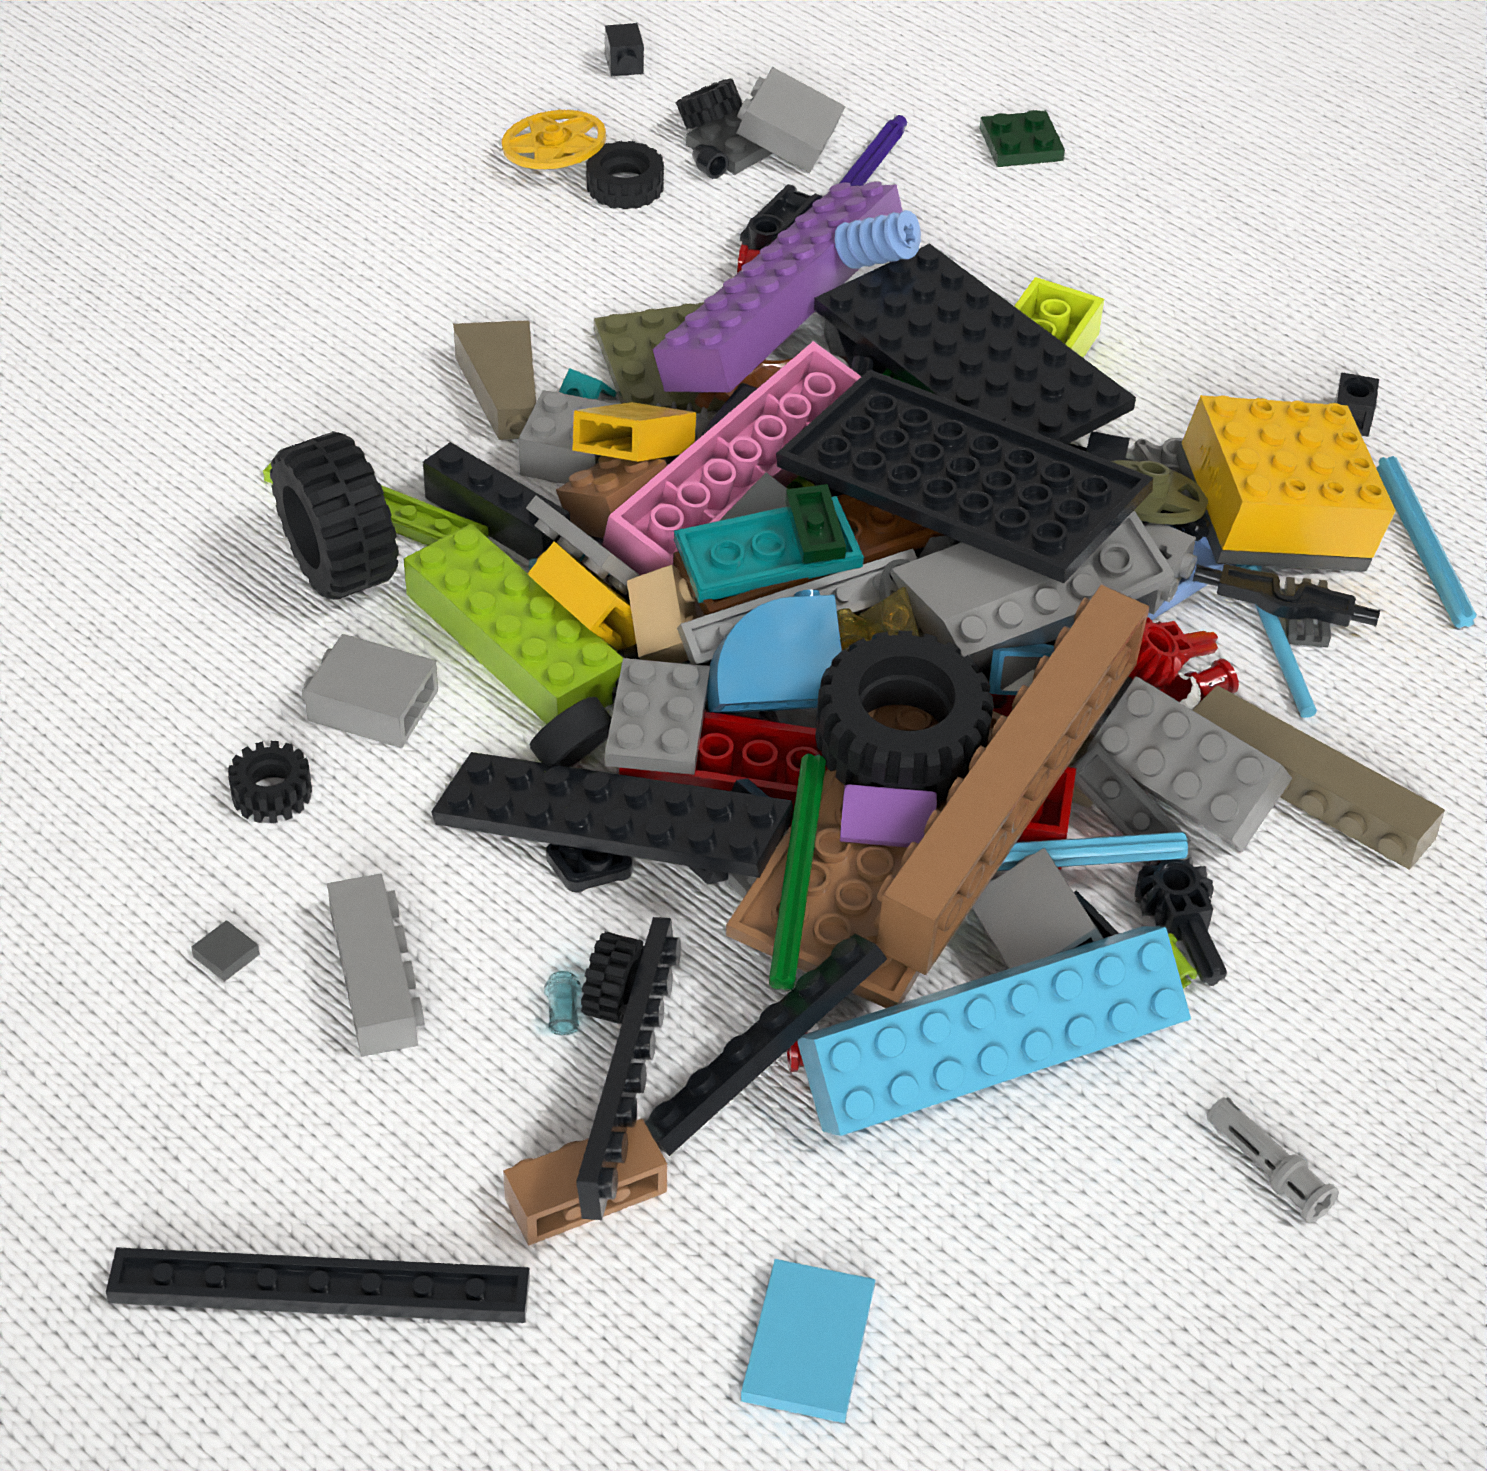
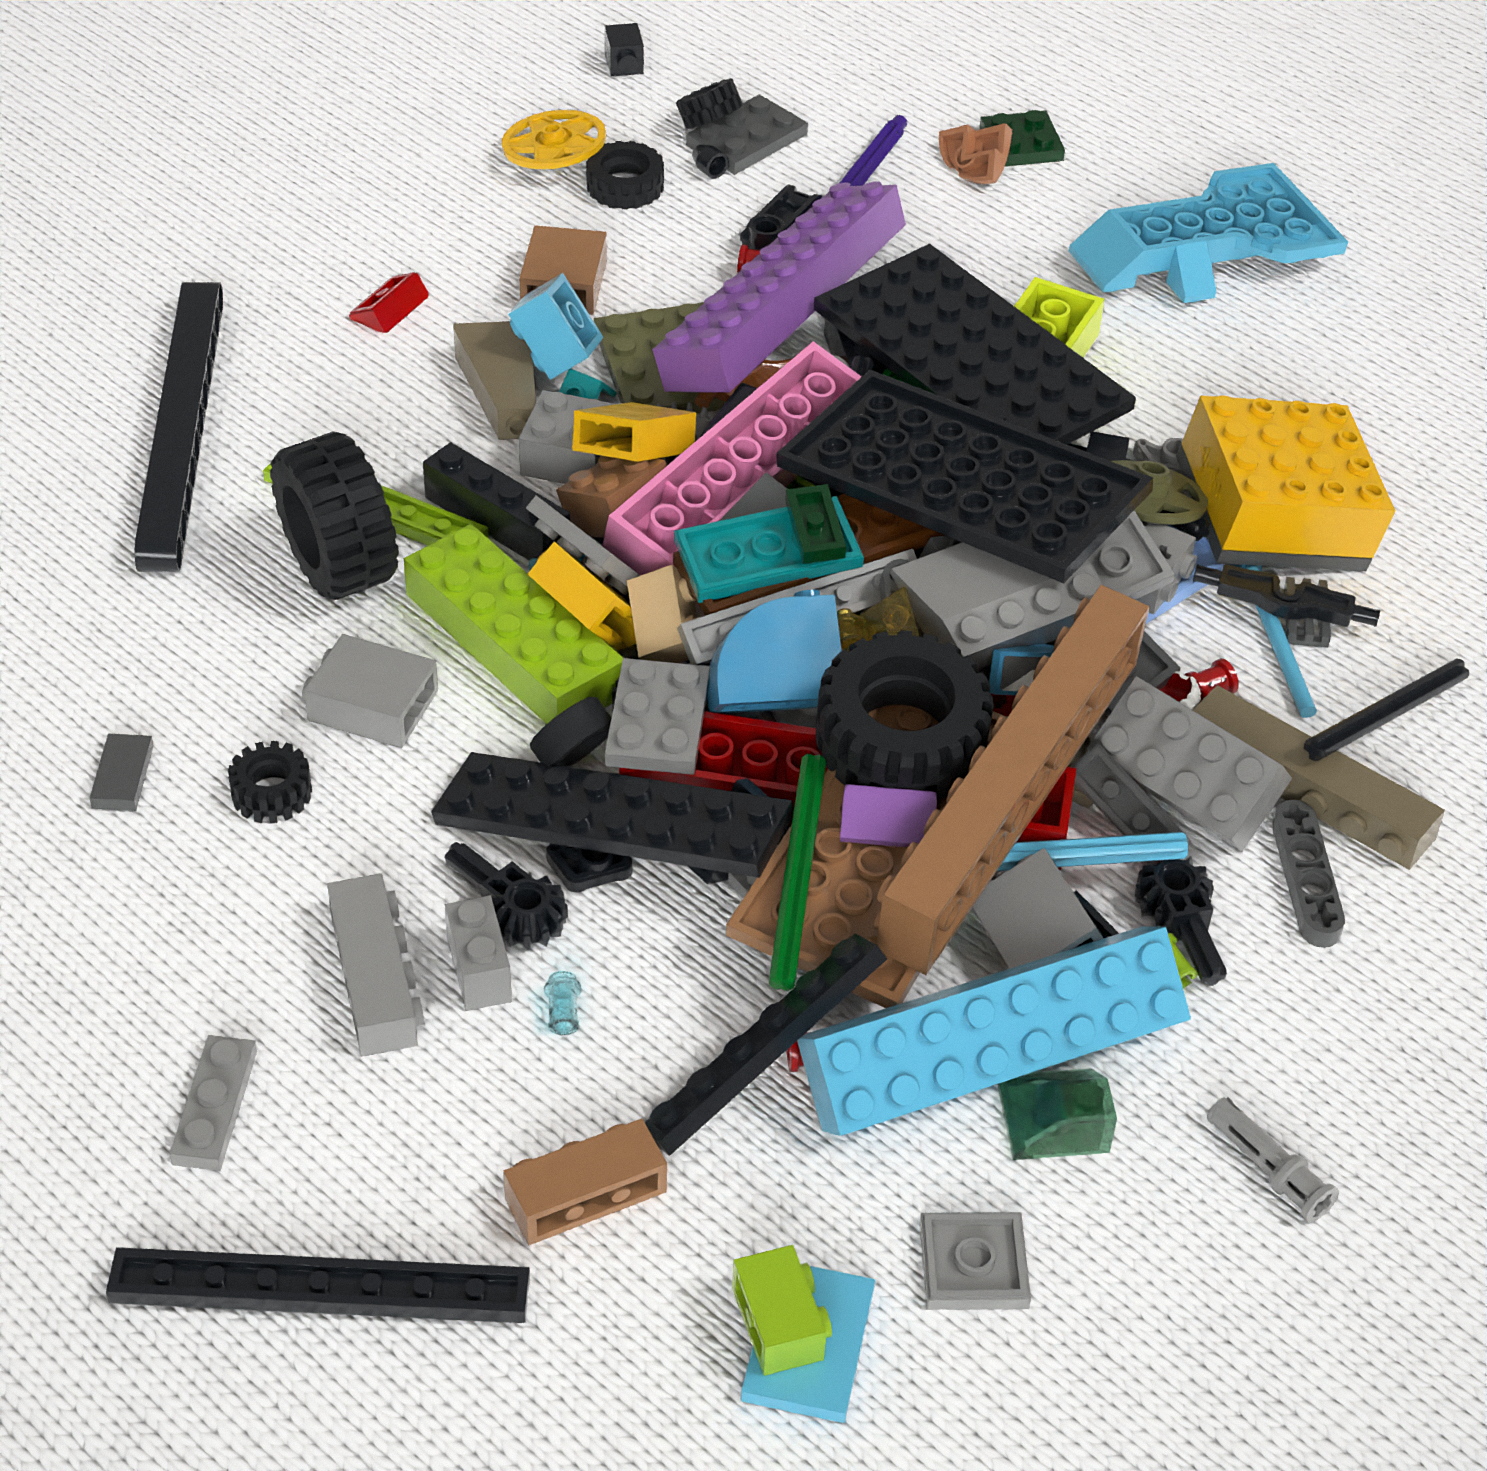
dark grey tile [191,920,260,982] -> none
black plate [576,917,681,1220] -> none
black tyre [581,931,644,1024] -> none
light grey brick [737,67,846,173] -> none
light blue piece [835,210,921,269] -> none
red gear [1129,617,1218,688] -> none
black brick [1334,372,1379,437] -> none
medium azure axle [1377,456,1477,629] -> none
none -> dark grey tile [89,733,154,811]
none -> black beam [134,282,223,572]
none -> light grey plate [169,1035,257,1171]
none -> red slope [349,272,429,333]
none -> black gear [444,842,568,951]
none -> light grey brick [444,895,512,1011]
none -> medium azure brick [508,273,604,380]
none -> medium nougat brick [519,225,607,315]
none -> lime brick [732,1245,832,1376]
none -> light grey tile [920,1212,1031,1310]
none -> nougat brick [939,124,1012,184]
none -> clear green slope [997,1068,1117,1160]
none -> medium azure piece [1068,163,1348,303]
none -> dark grey beam [1273,800,1345,948]
none -> black axle [1304,658,1469,761]

